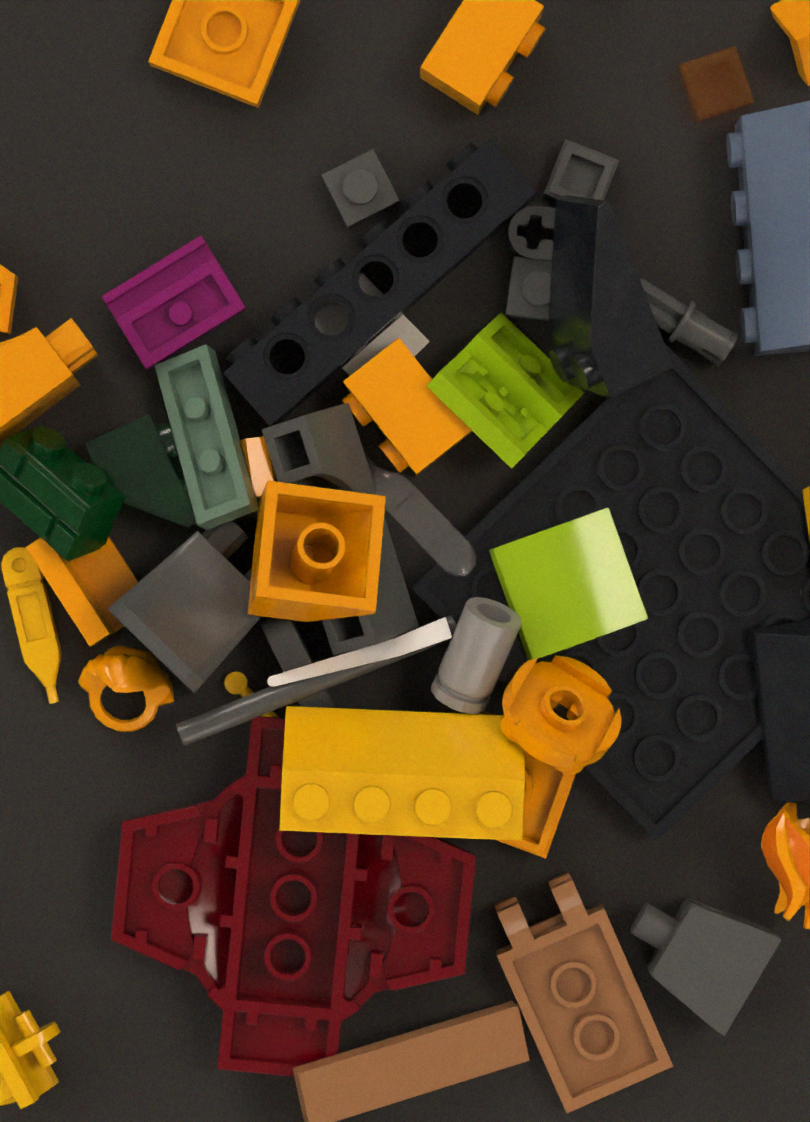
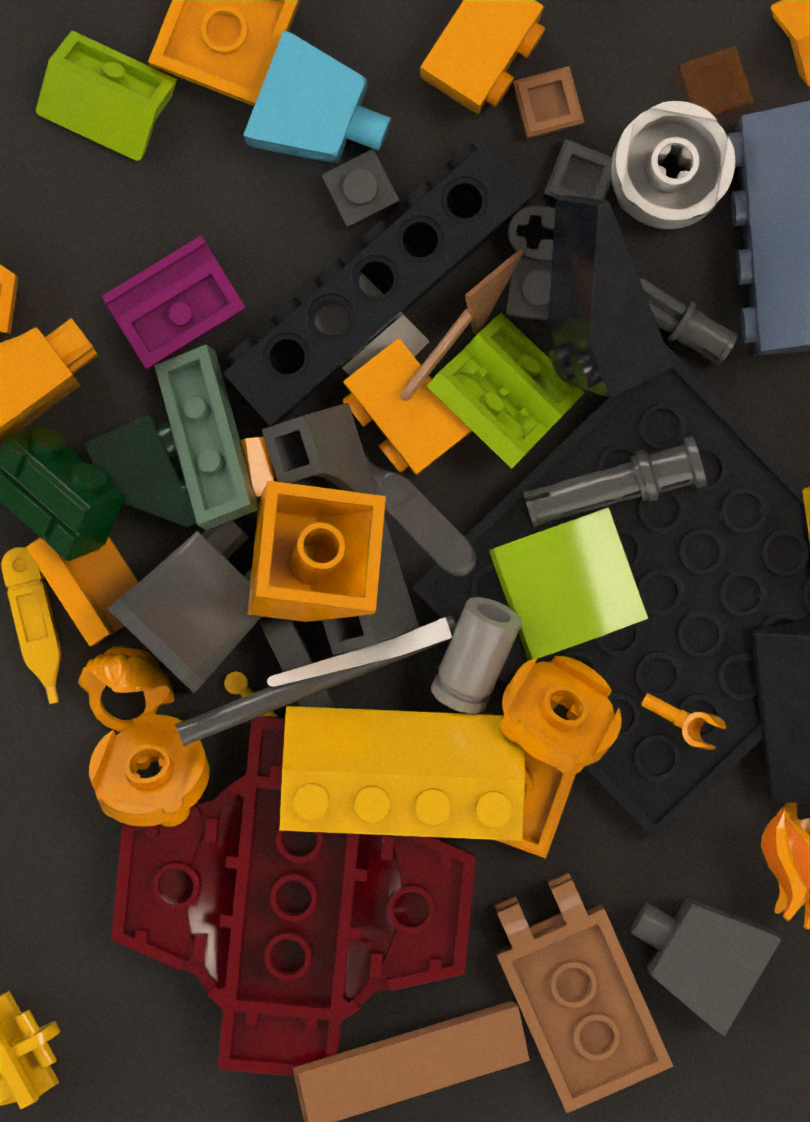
none -> lime panel [36,30,177,161]
none -> light orange plate [89,714,210,827]
none -> medium azure torso [243,31,391,163]
none -> medium nougat piece [400,248,525,401]
none -> medium nougat tile [512,66,584,140]
none -> dark grey pin [523,436,707,528]
none -> white brick [611,101,735,229]
none -> light orange hand [641,693,726,750]

